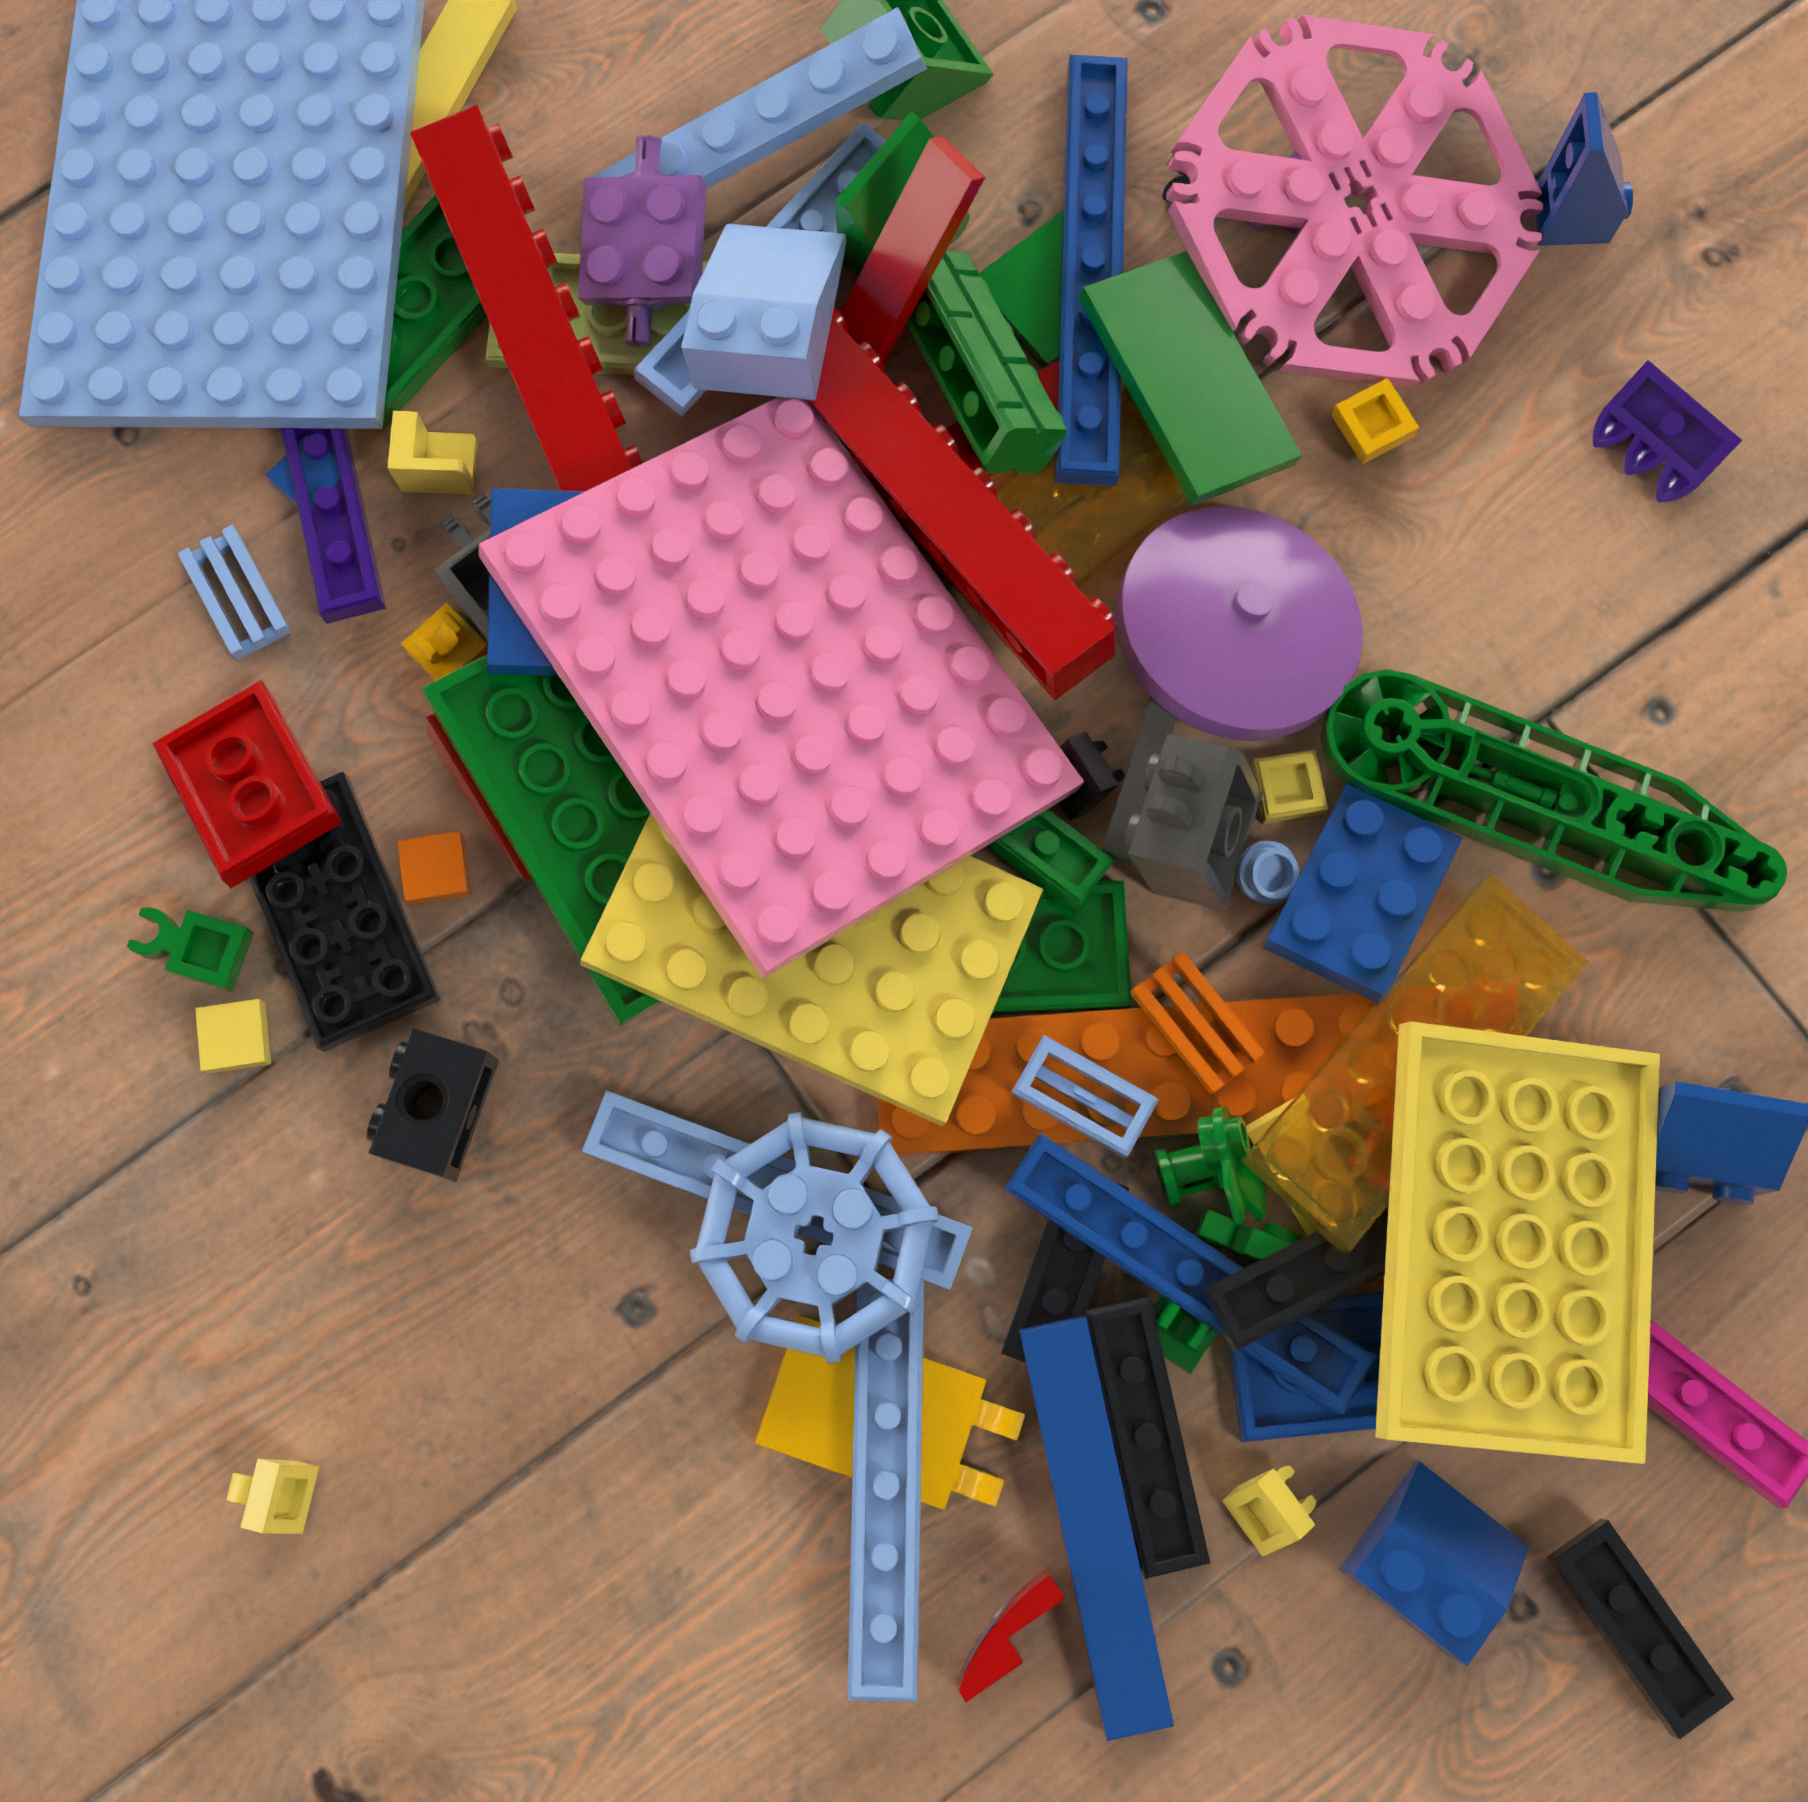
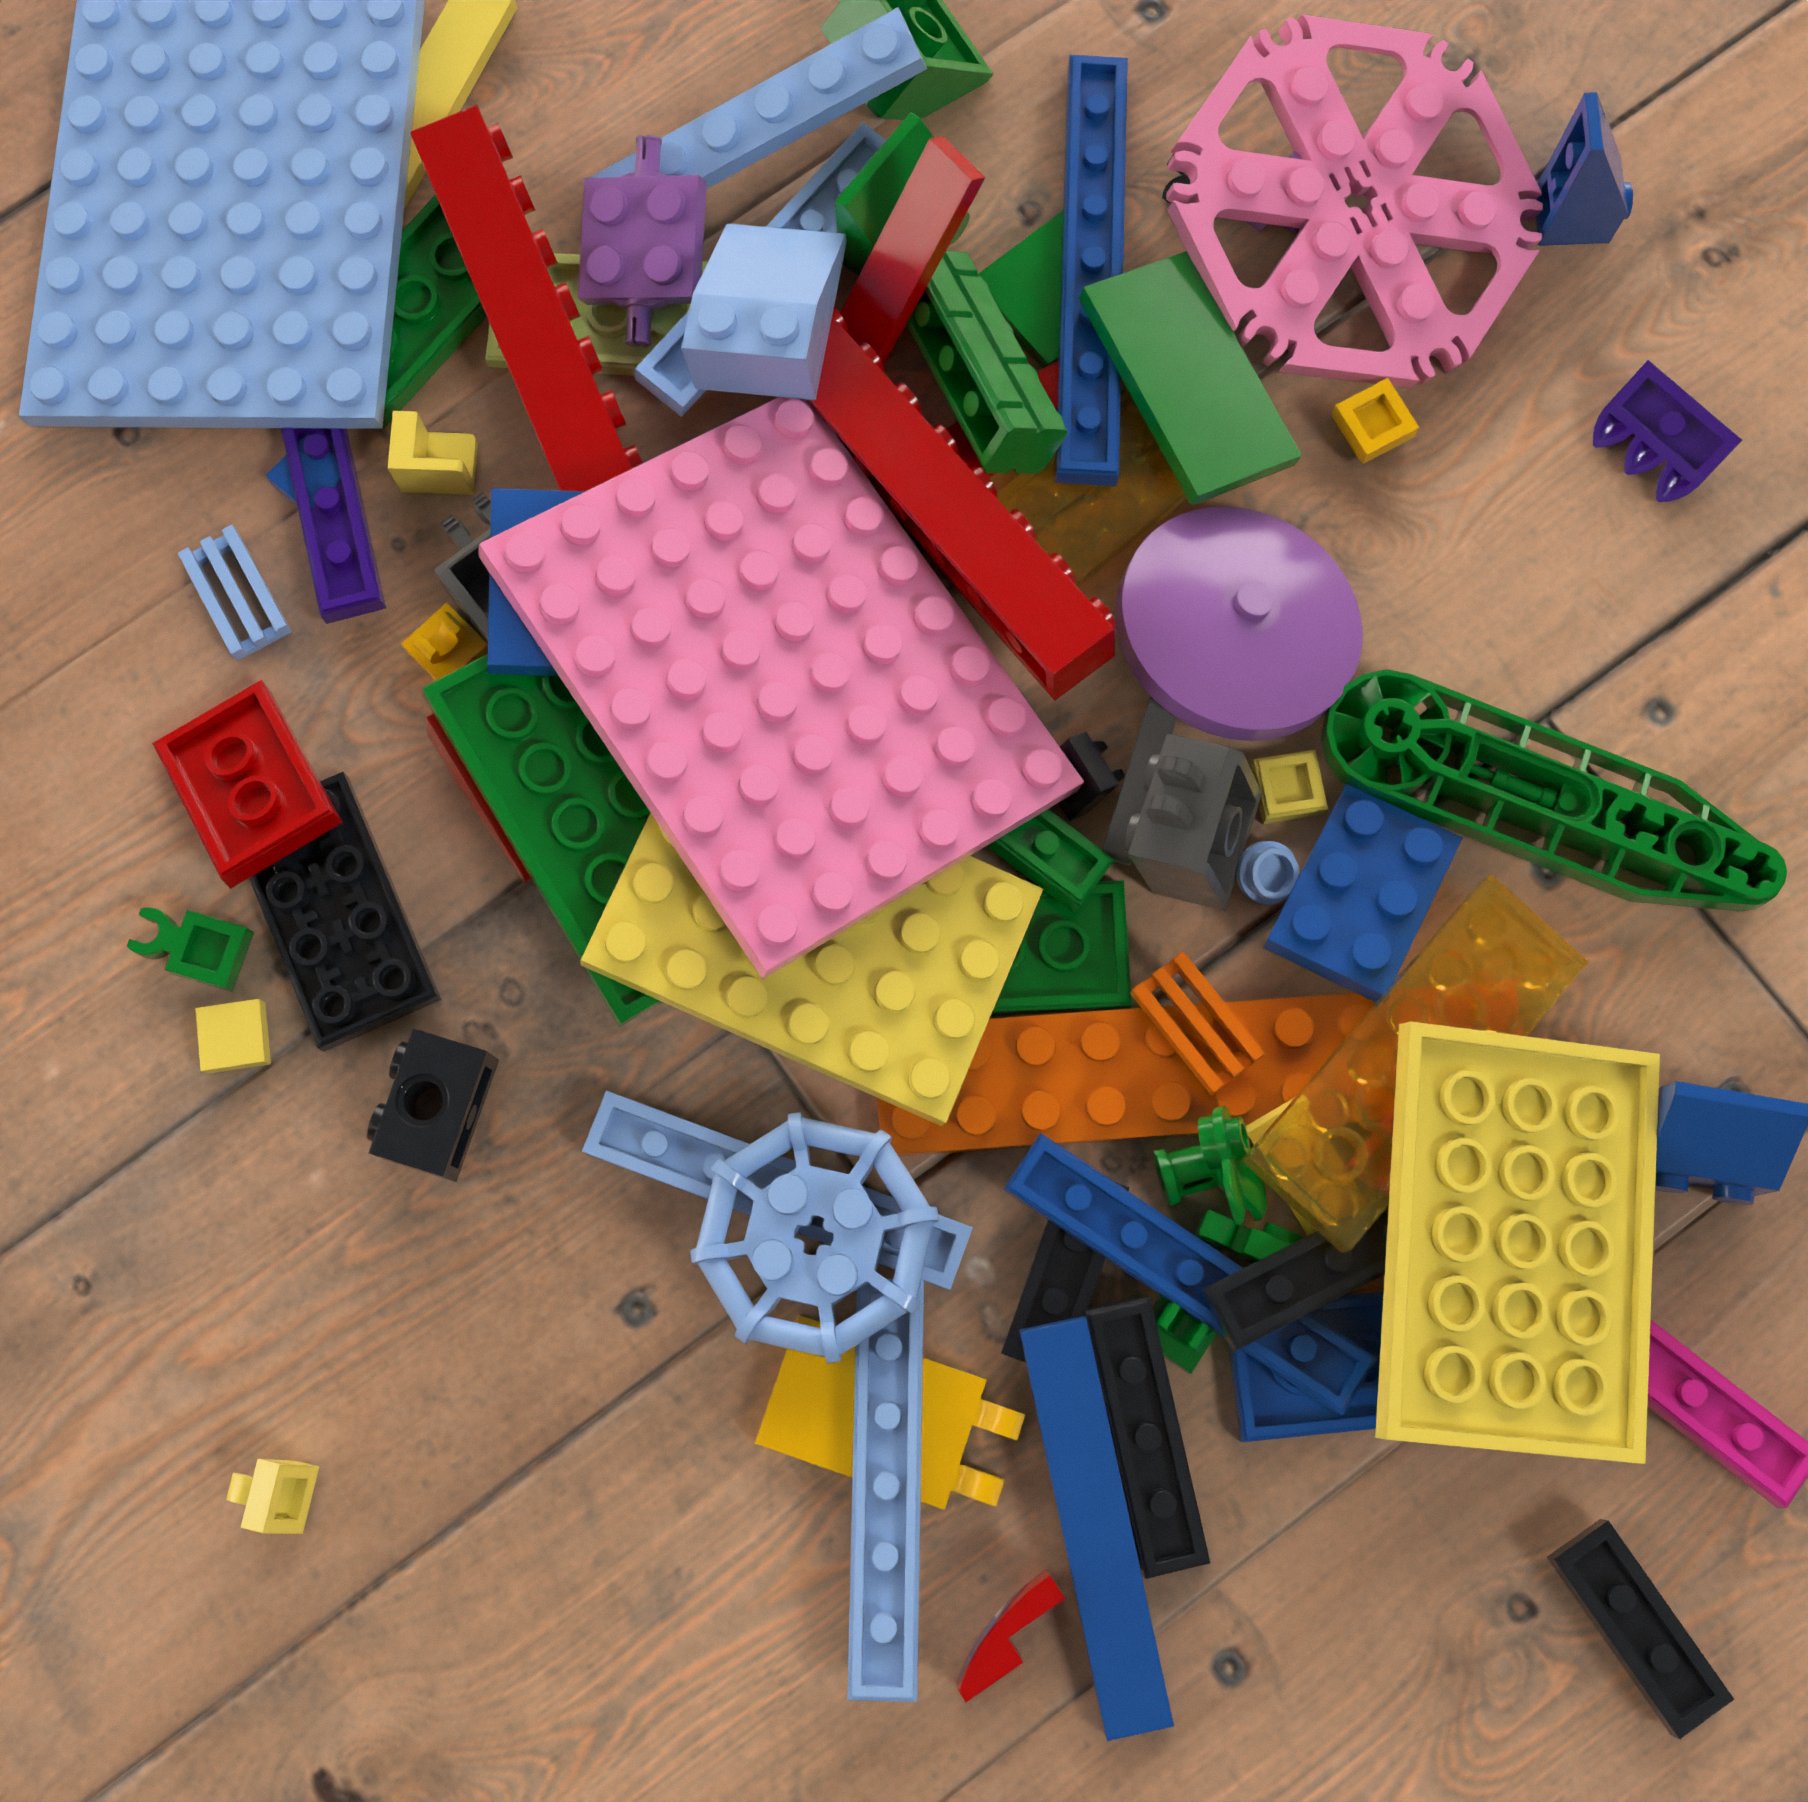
orange tile [397,831,472,906] -> none
light blue tile [1011,1035,1159,1159] -> none
light yellow tile [1221,1465,1317,1557] -> none
blue slope [1339,1460,1529,1666] -> none

